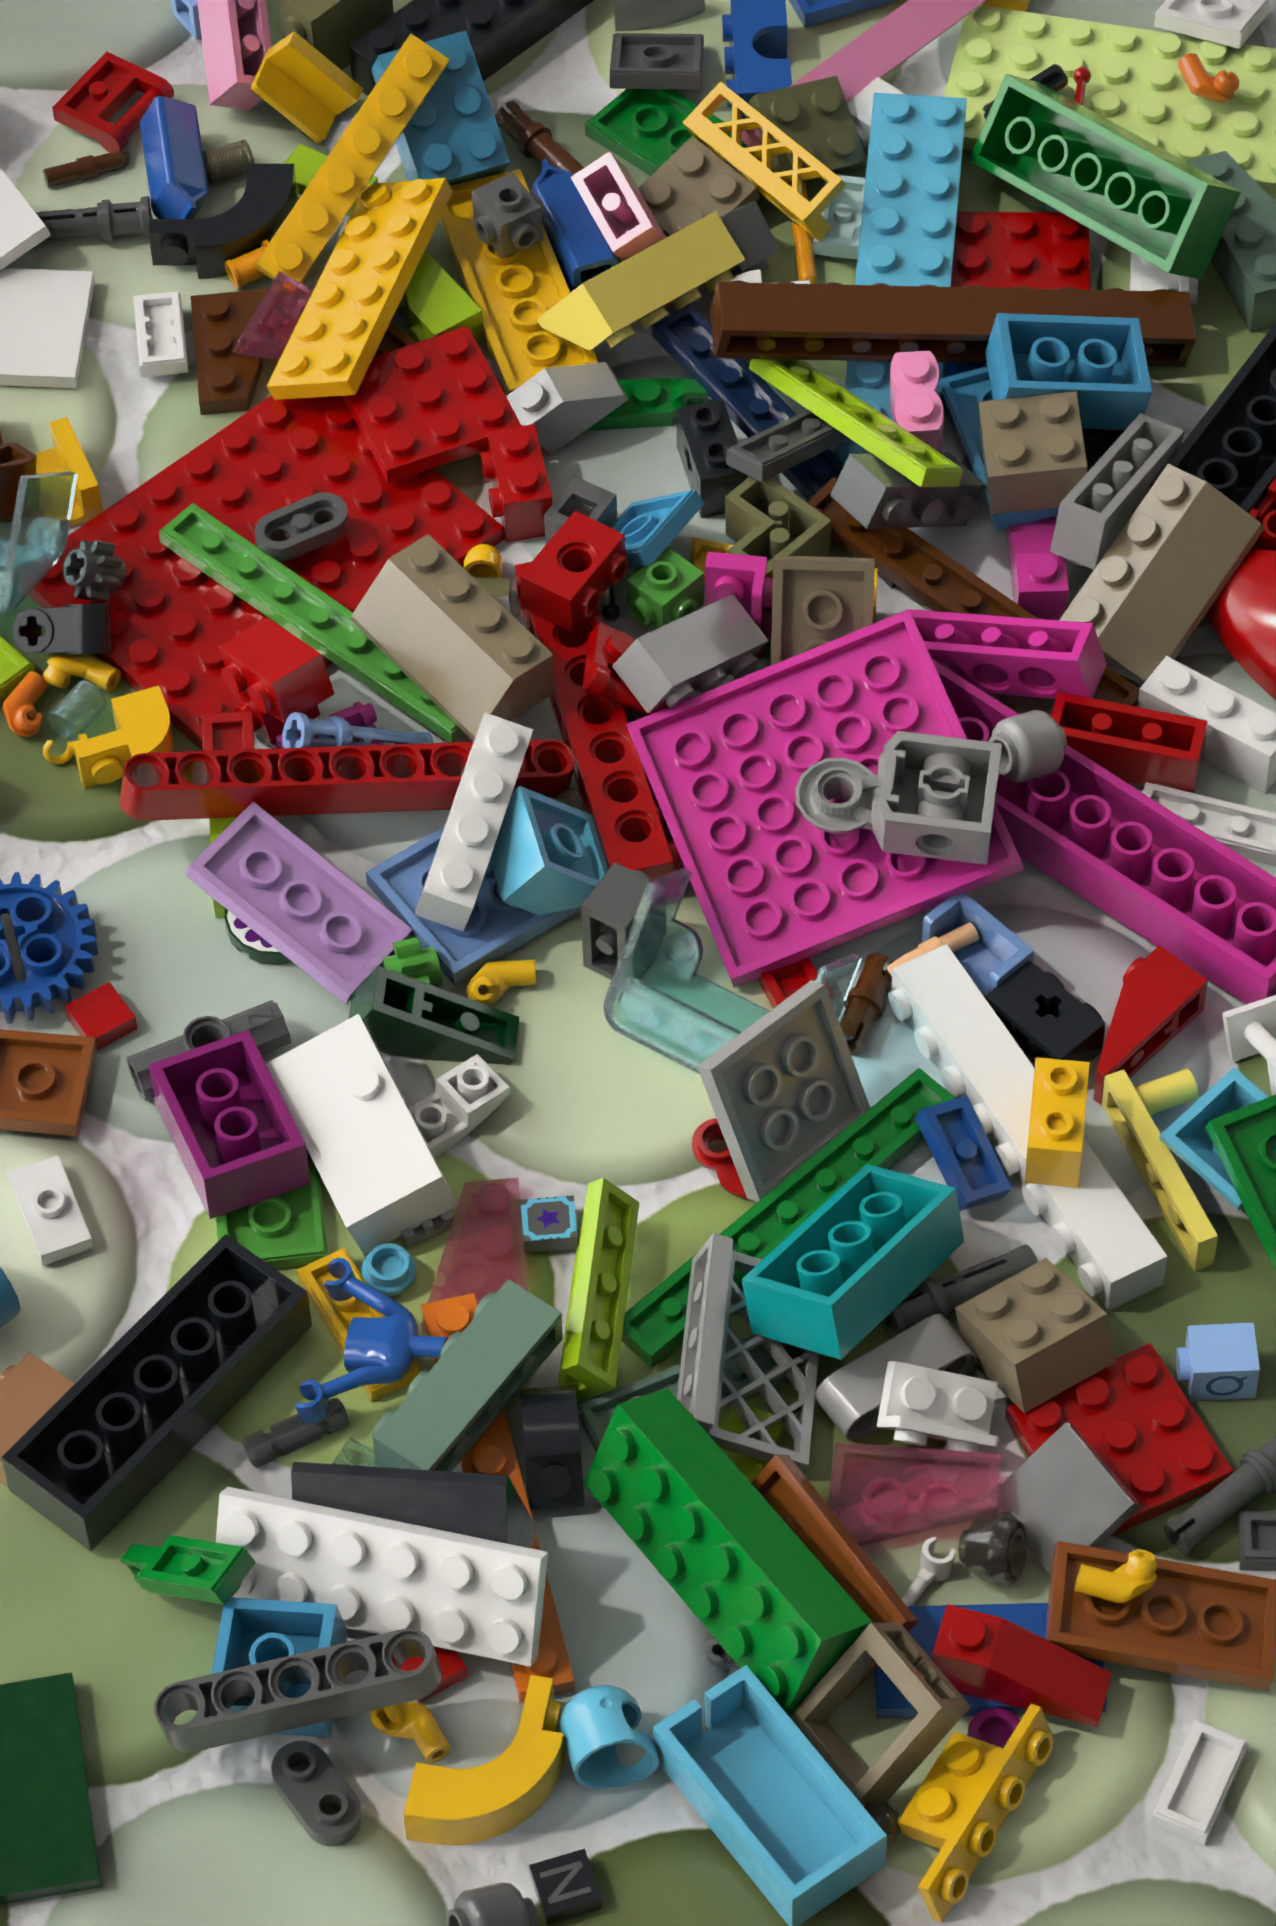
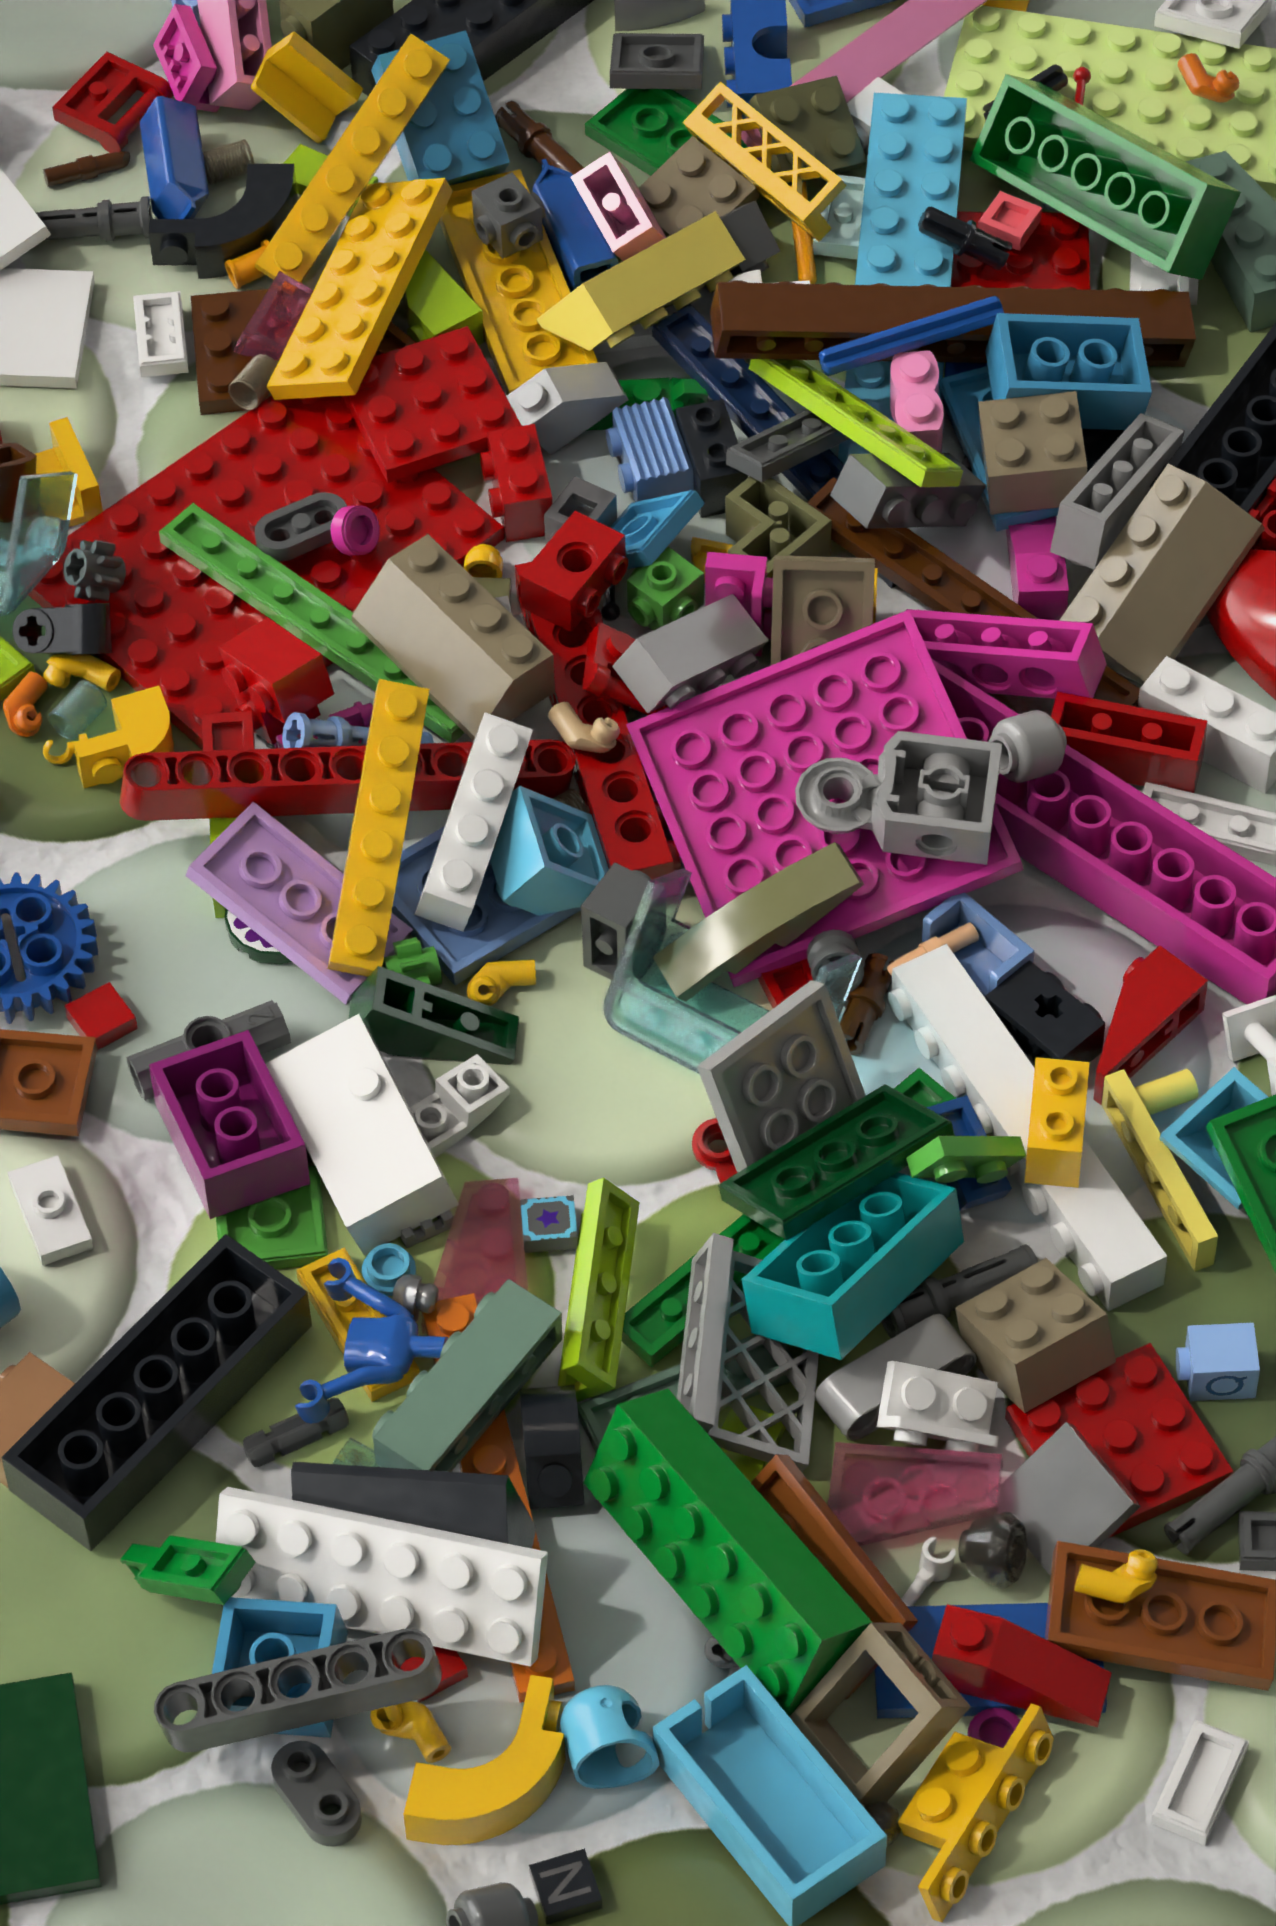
none -> dark pink bracket [153,4,220,112]
none -> dark tan piece [229,354,278,410]
none -> yellow plate [327,679,430,977]
none -> dark pink tile [331,505,380,555]
none -> flat silver arm [393,1274,439,1322]
none -> tan arm [548,702,620,753]
none -> medium blue brick [606,397,694,502]
none -> olive slope [653,842,864,1002]
none -> dark green tile [718,1084,955,1240]
none -> dark grey wheel [806,929,864,996]
none -> blue axle [819,296,1004,376]
none -> bright green plate [906,1136,1026,1183]
none -> black axle [918,207,1012,271]
none -> coral plate [978,191,1042,251]

